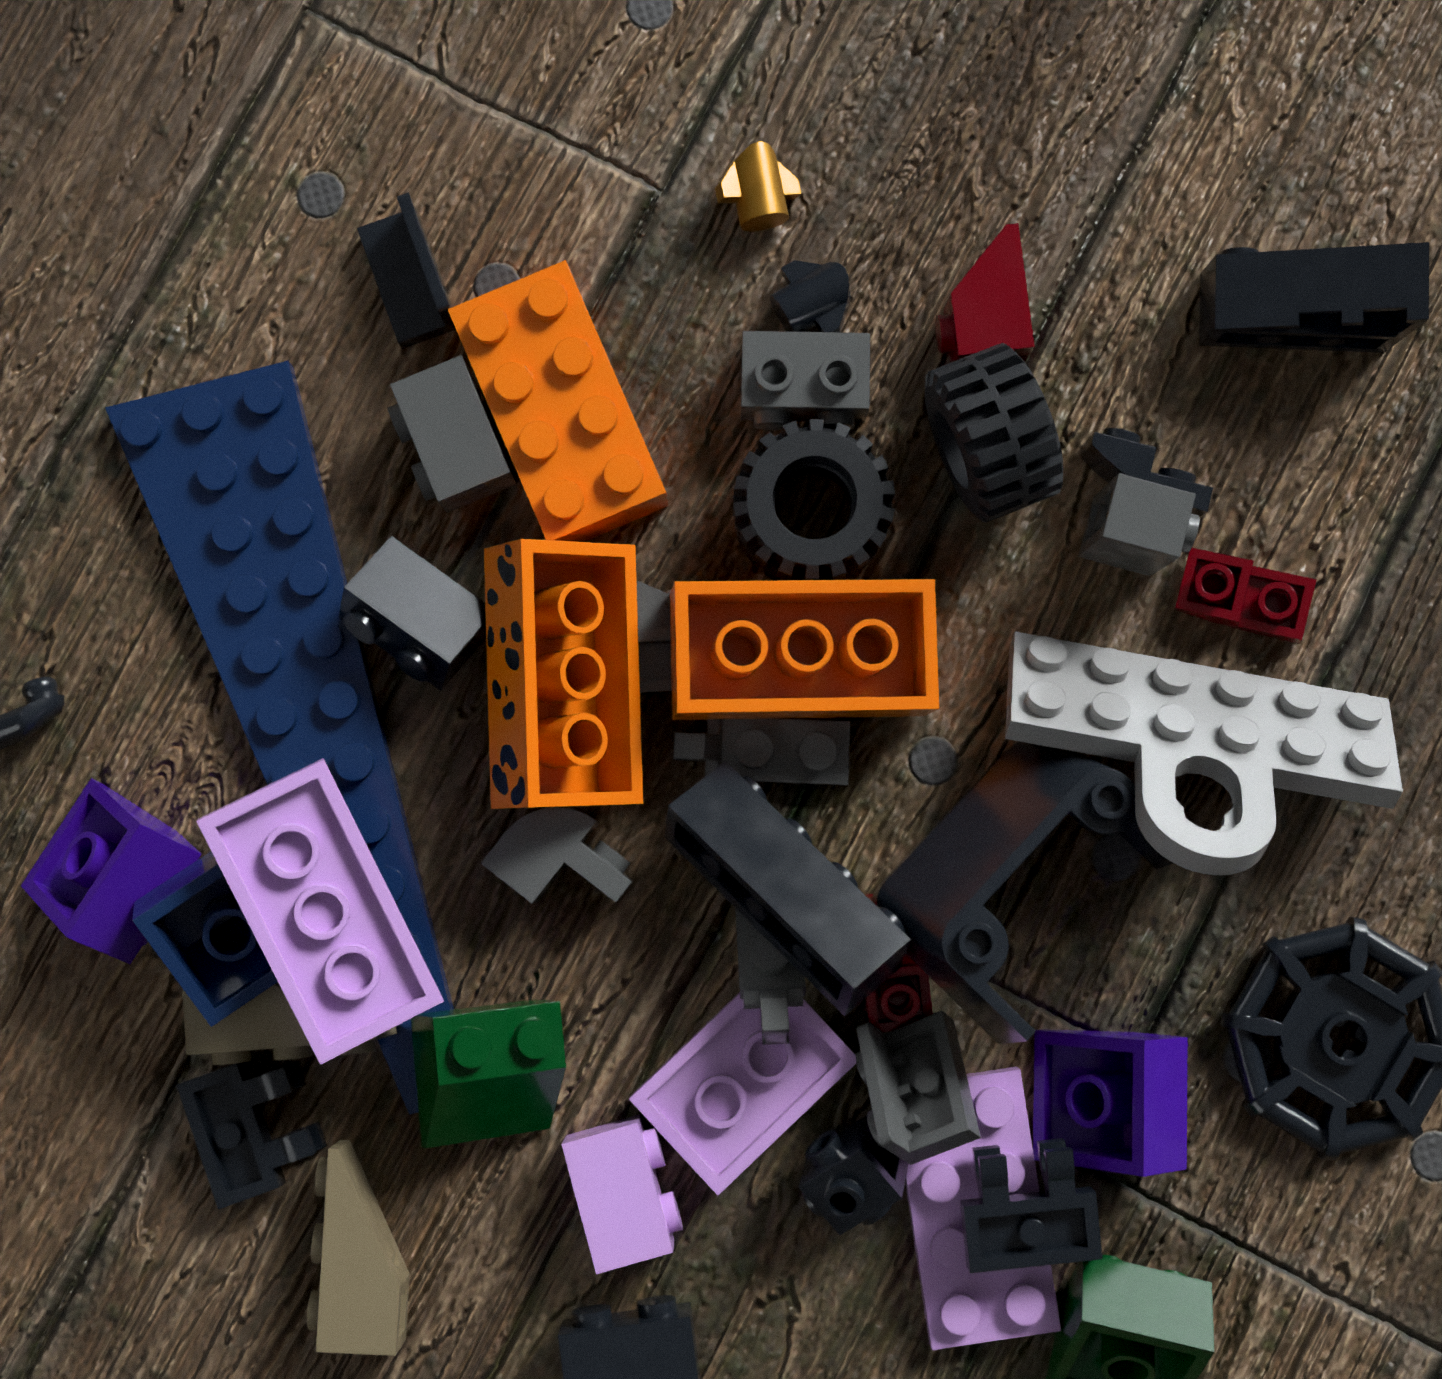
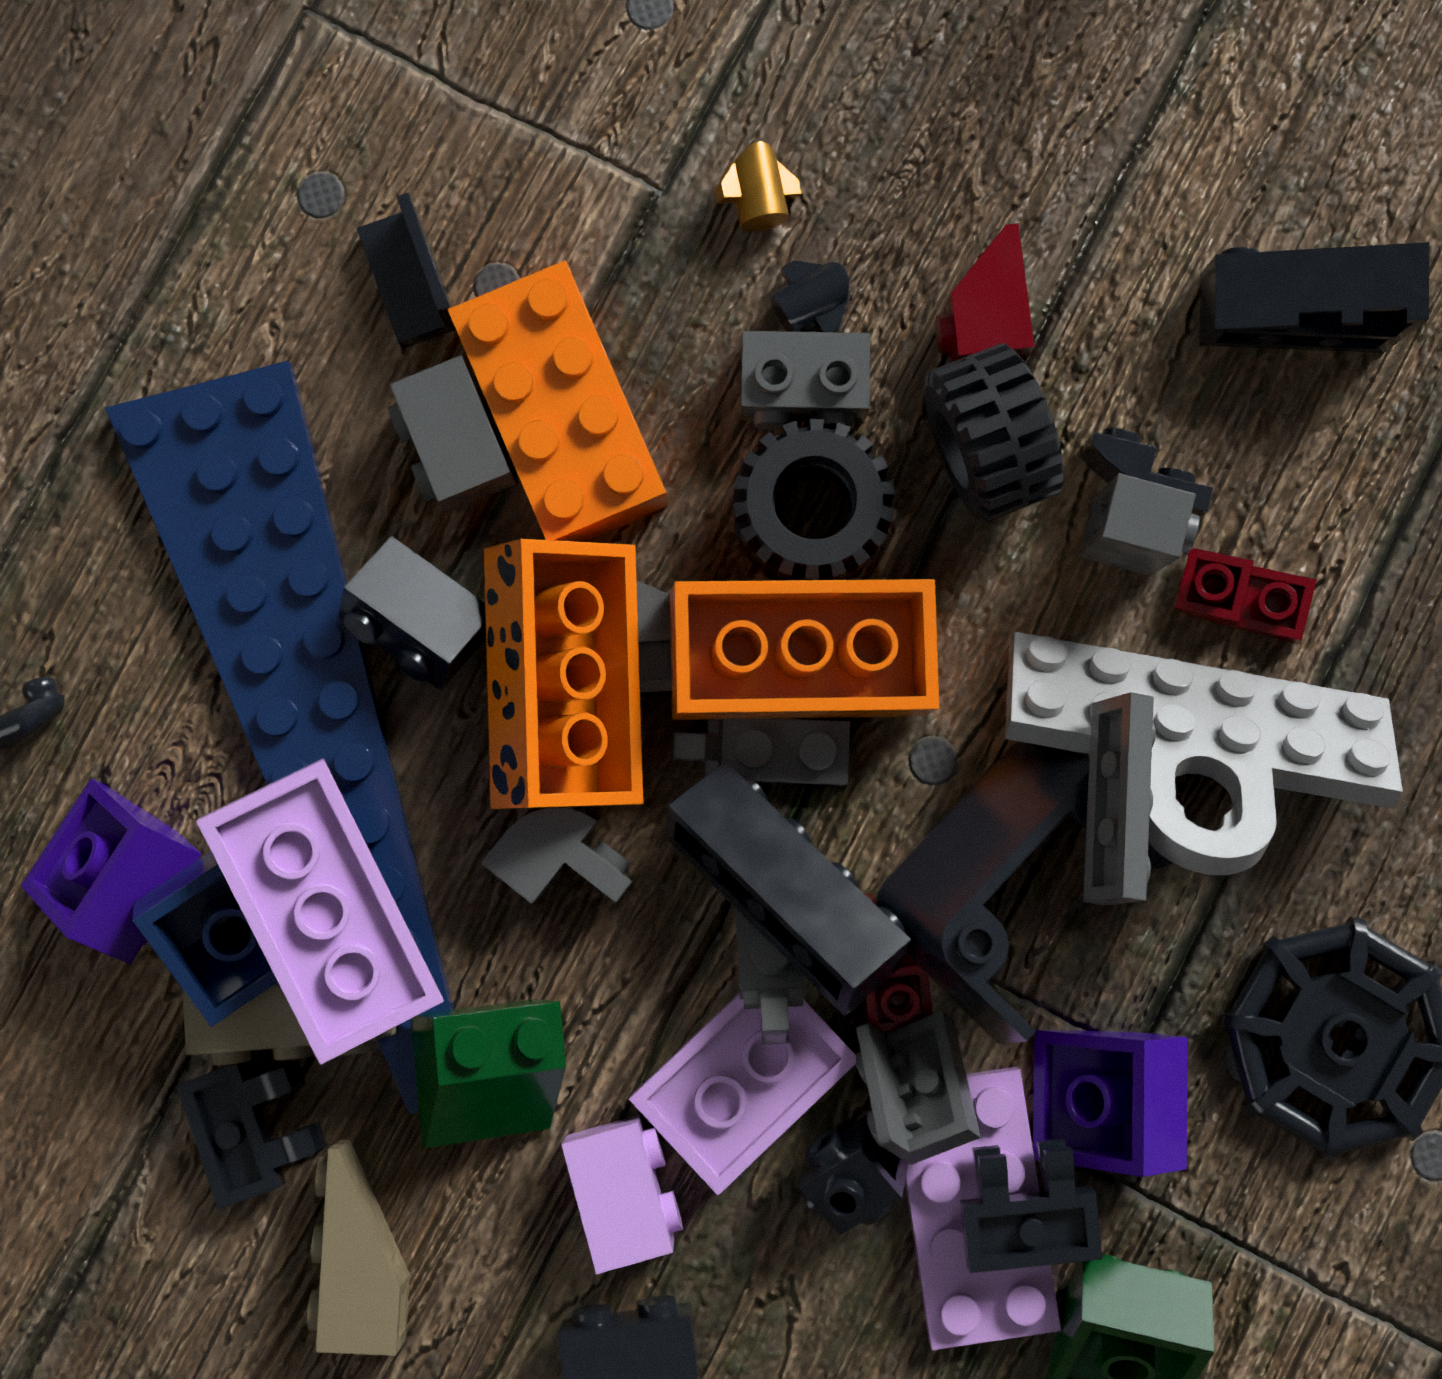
none -> dark grey plate [1083,692,1156,905]

